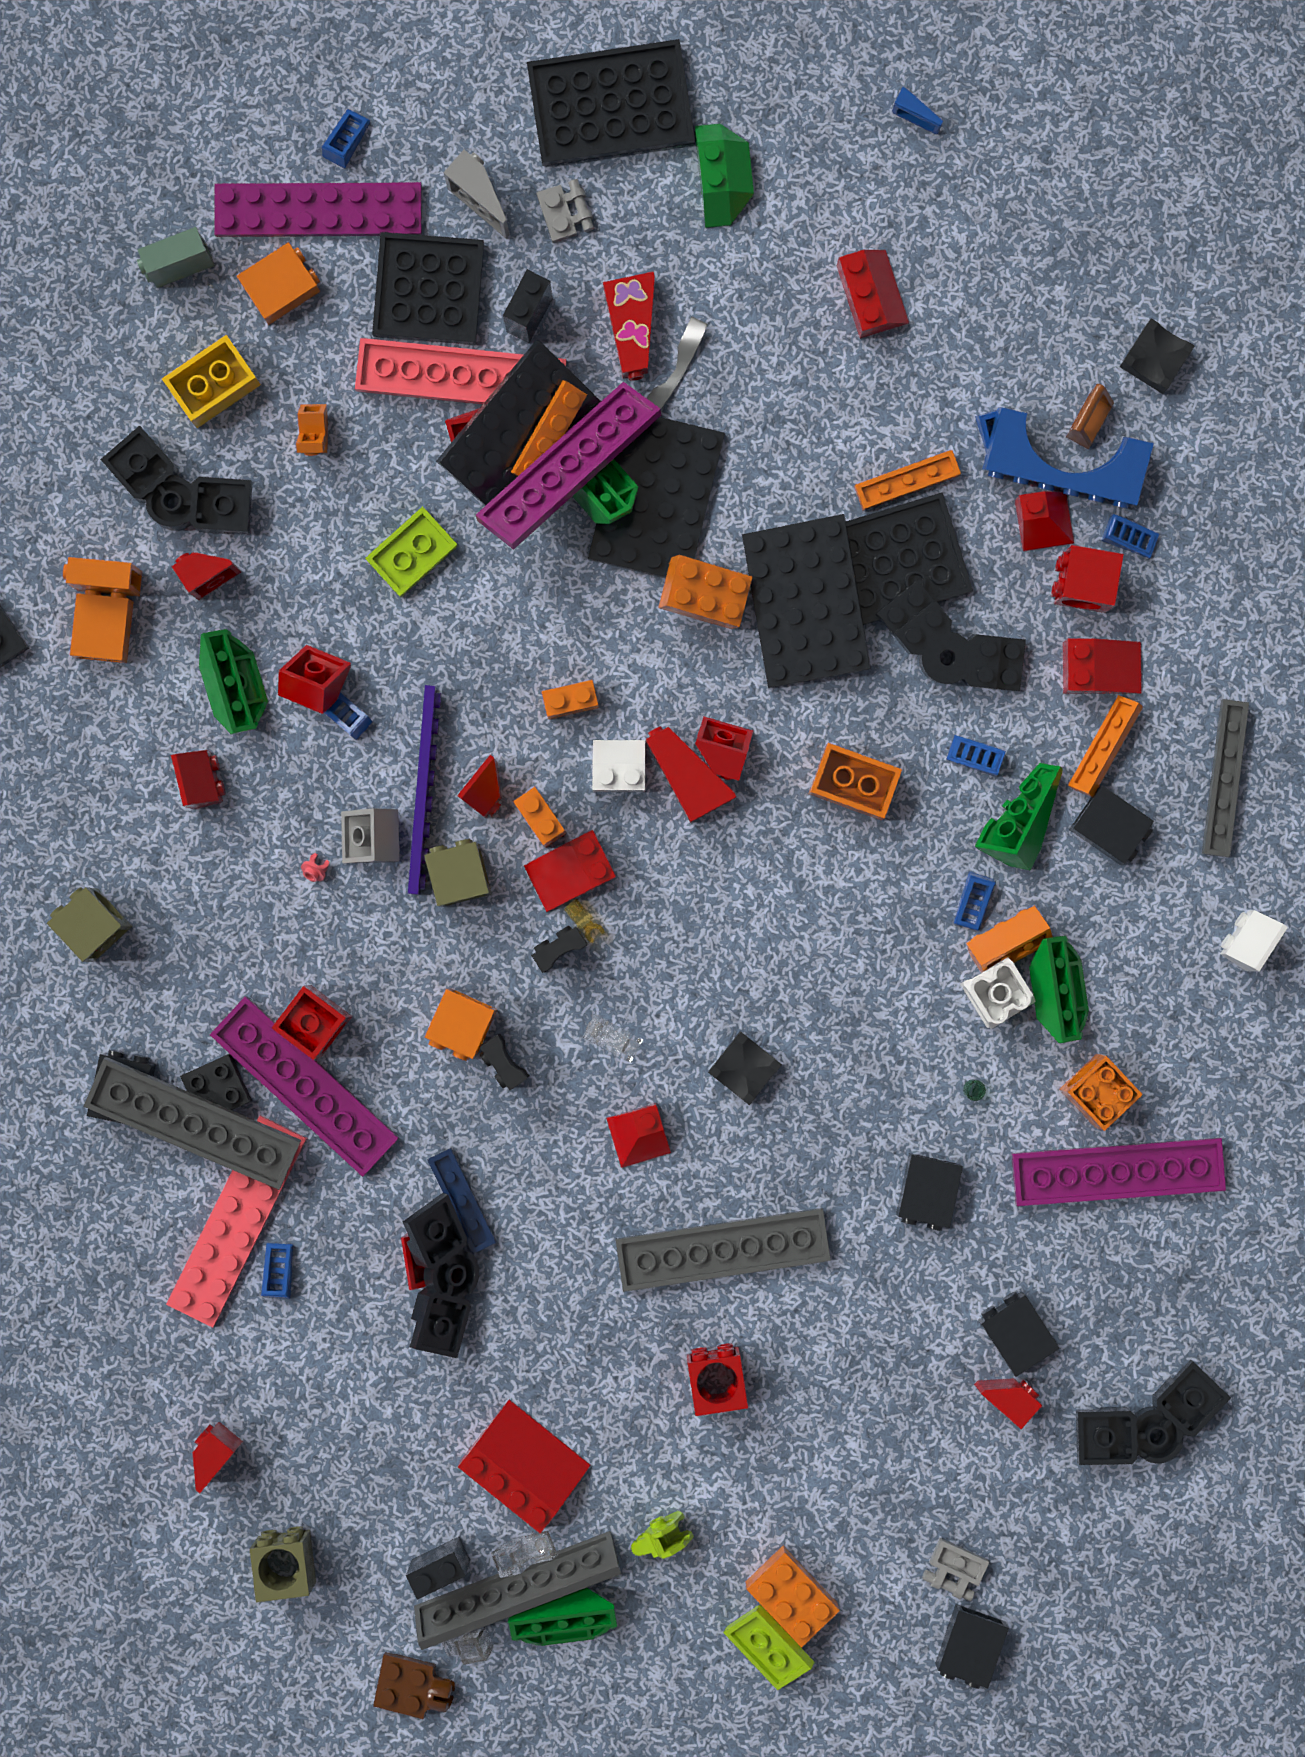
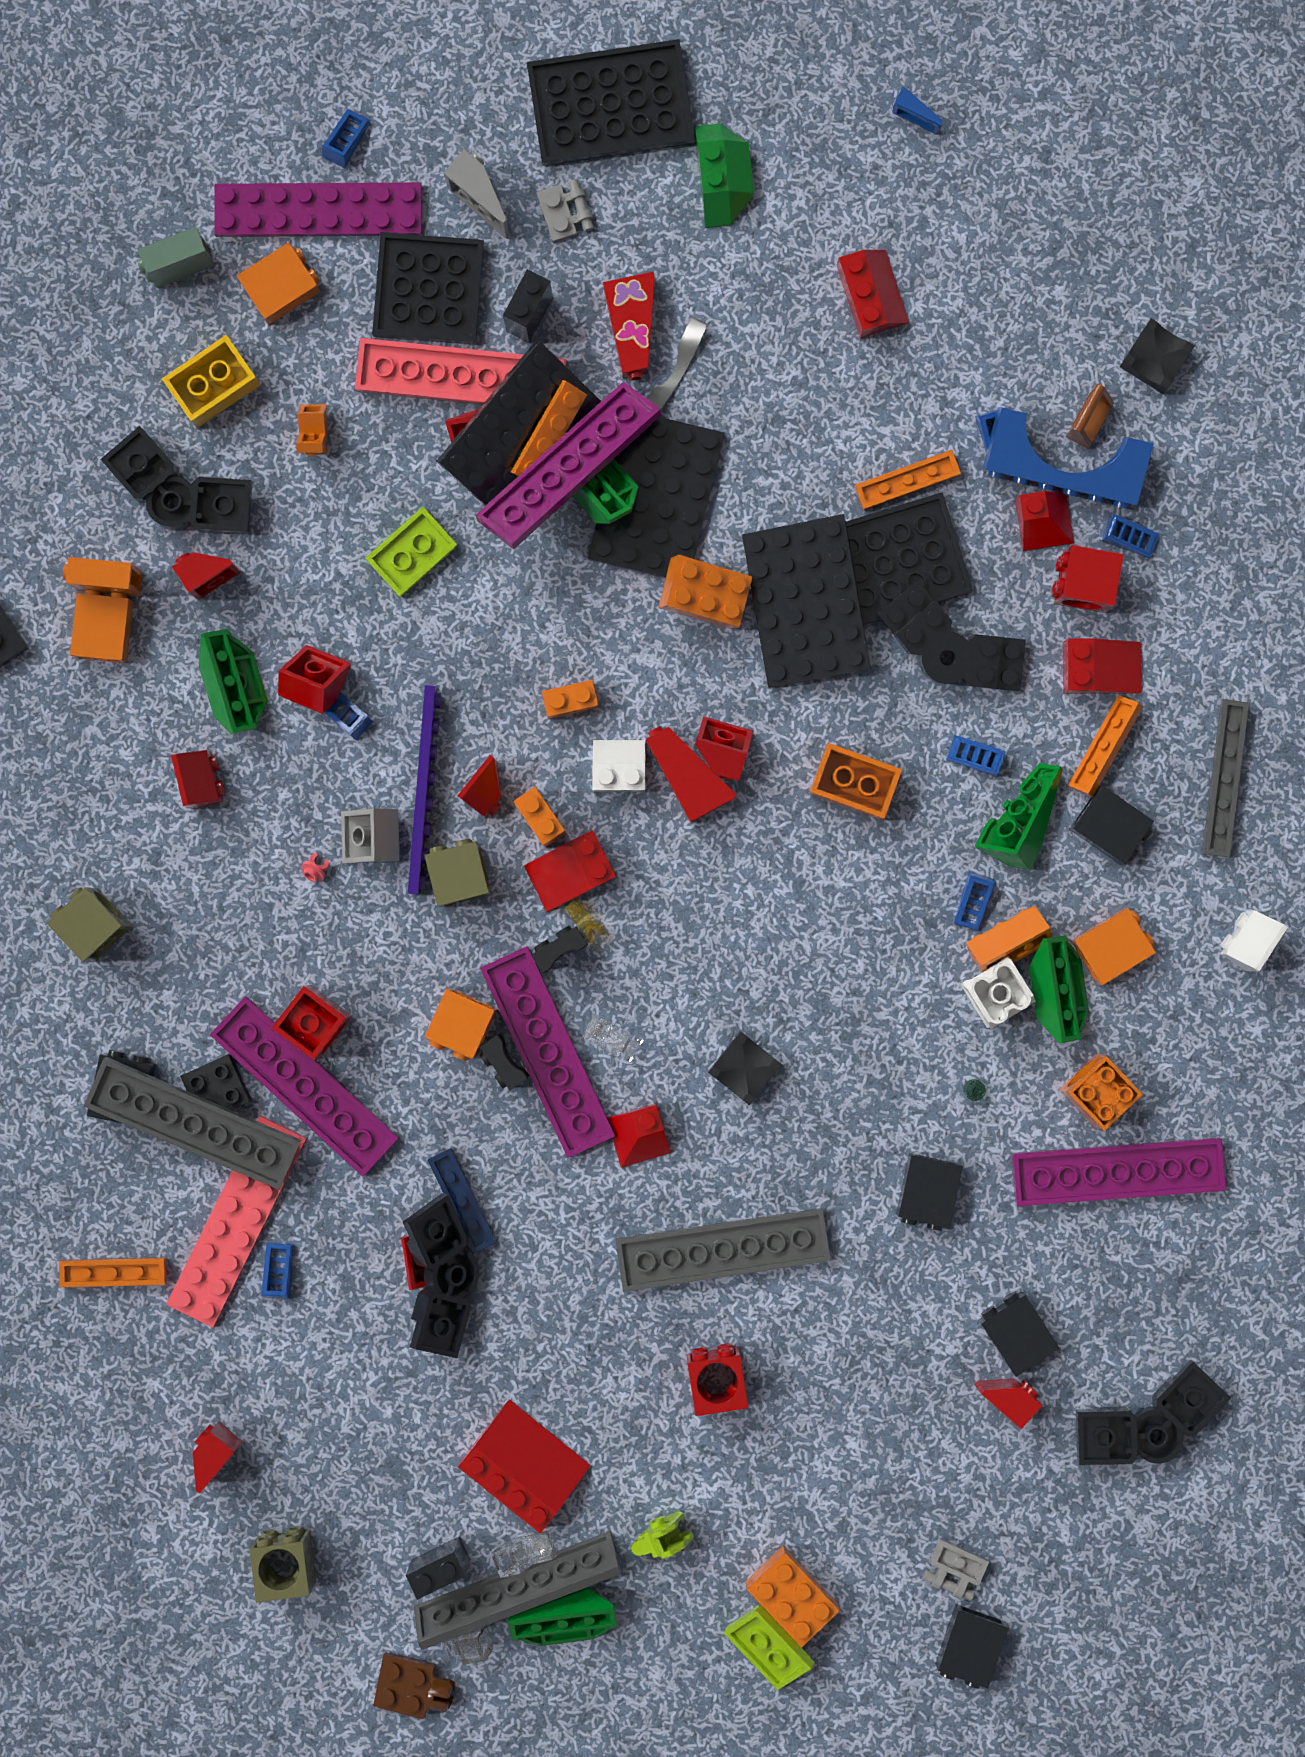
none -> orange plate [59,1257,167,1288]
none -> magenta plate [480,946,615,1158]
none -> orange brick [1071,908,1156,985]

